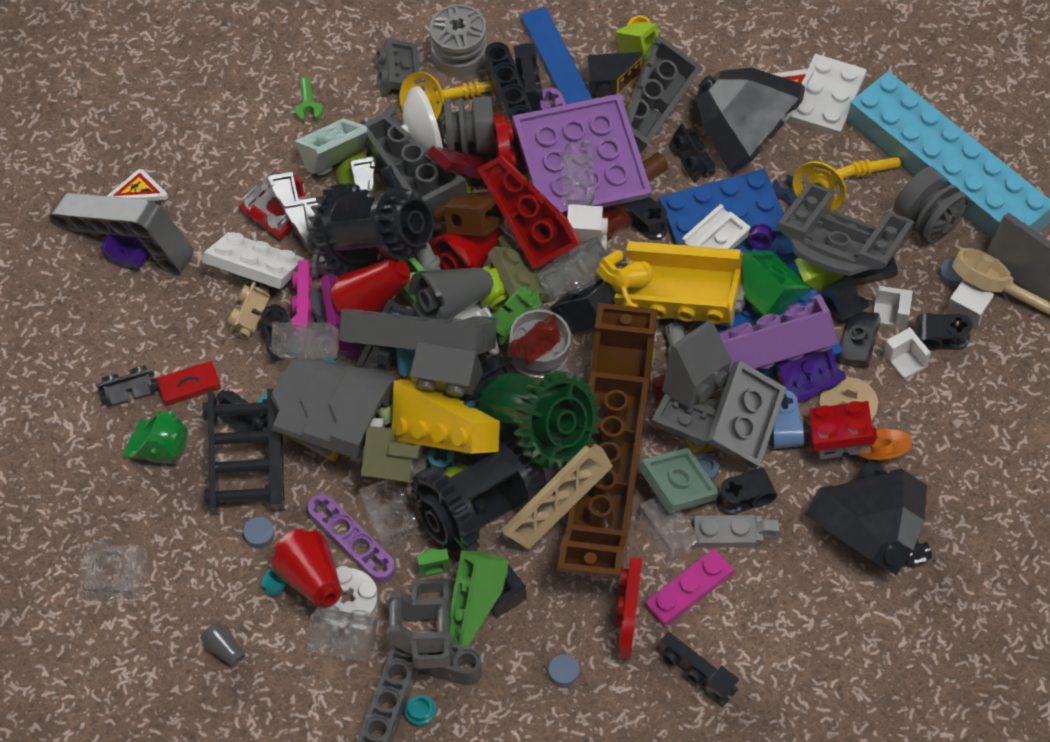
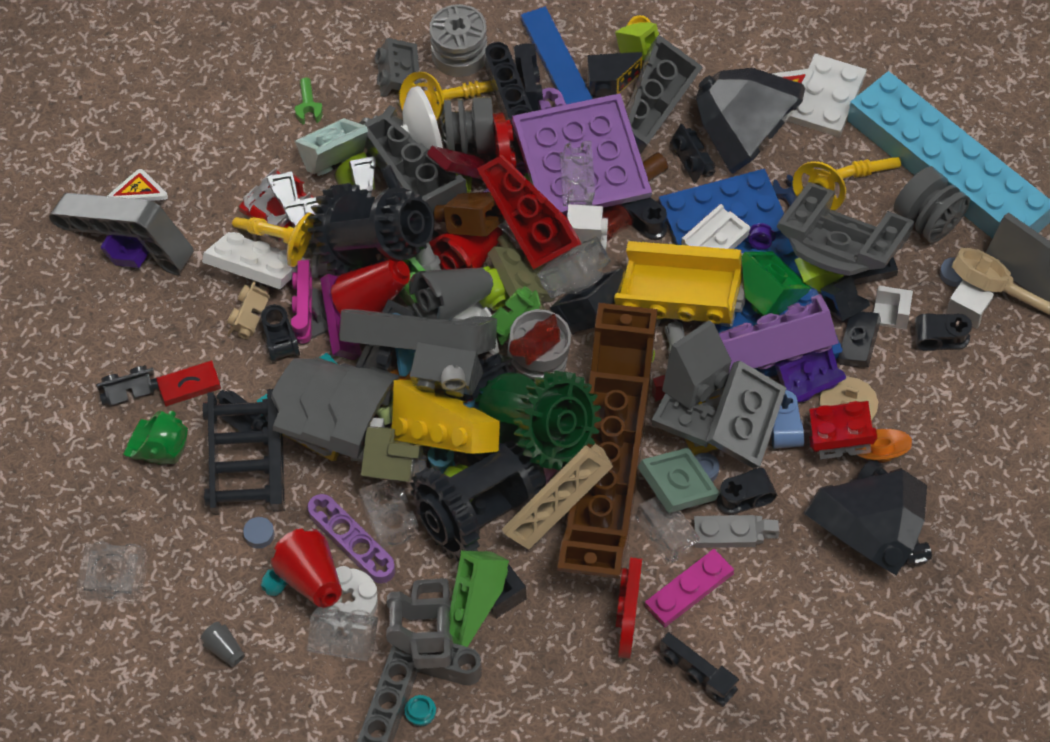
clear brick [271,323,339,358] -> none
bright green plate [417,548,450,578] -> none
sand blue tile [548,654,580,687] -> none
yellow piece [596,250,653,307] -> none
white panel [883,327,931,380] -> none
none -> yellow dish [232,212,314,267]
none -> light grey hinge [441,365,466,391]

